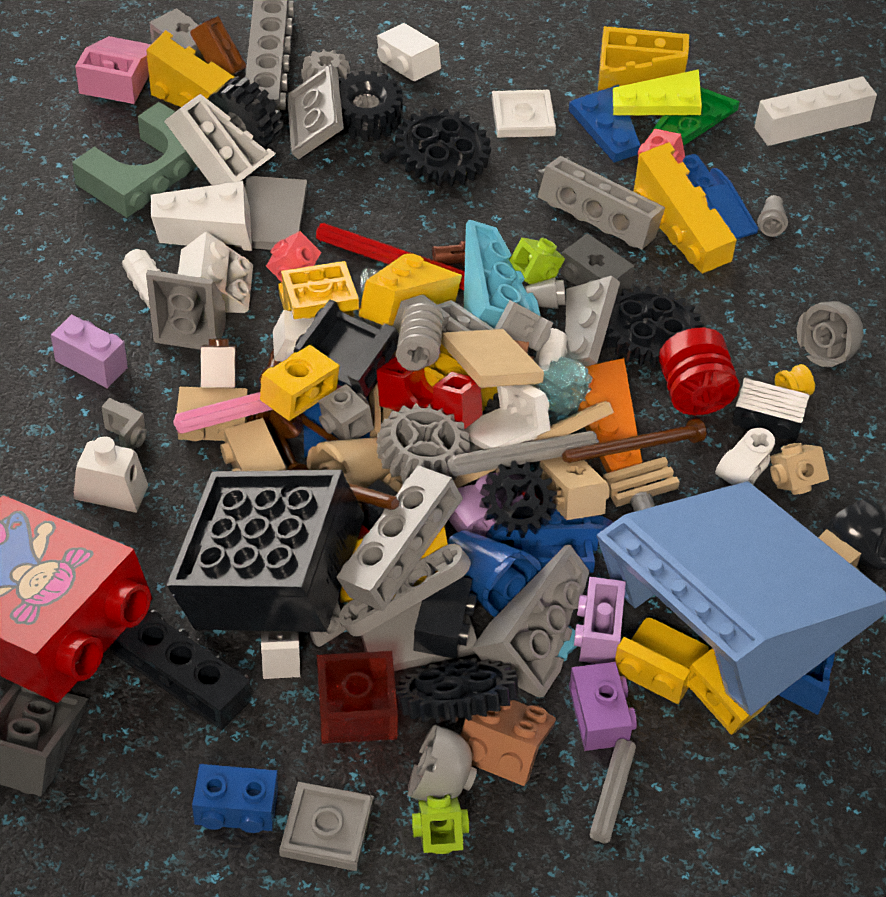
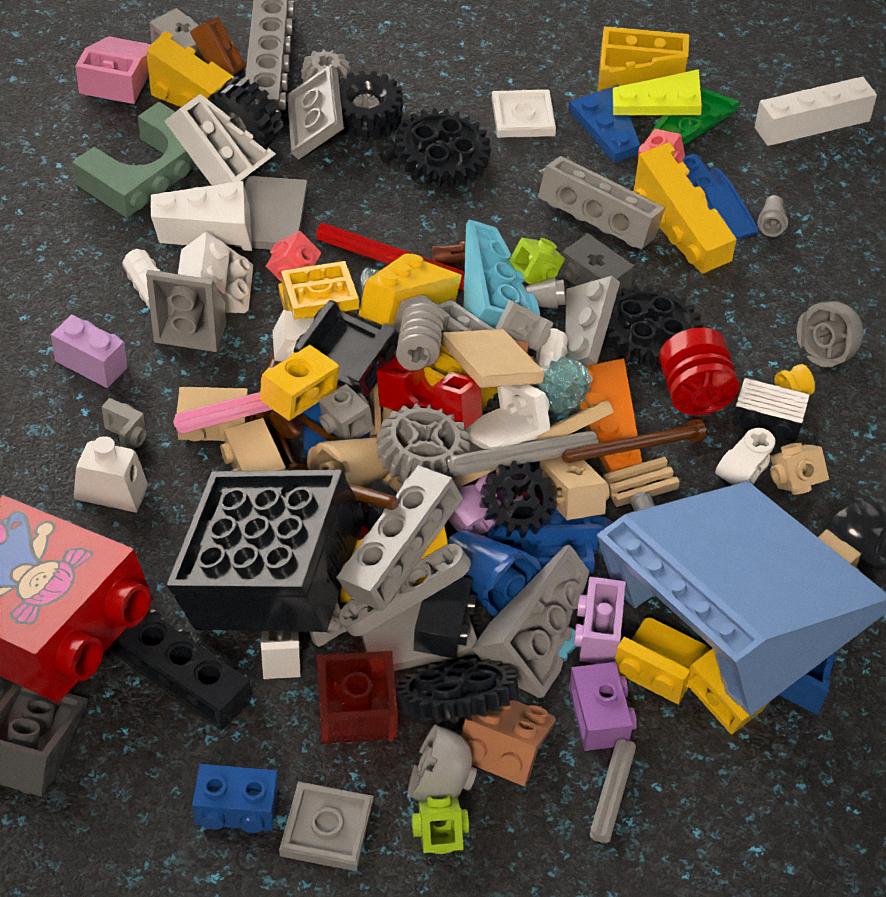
slope [201,338,239,388] -> none
white brick [377,23,441,81] -> none

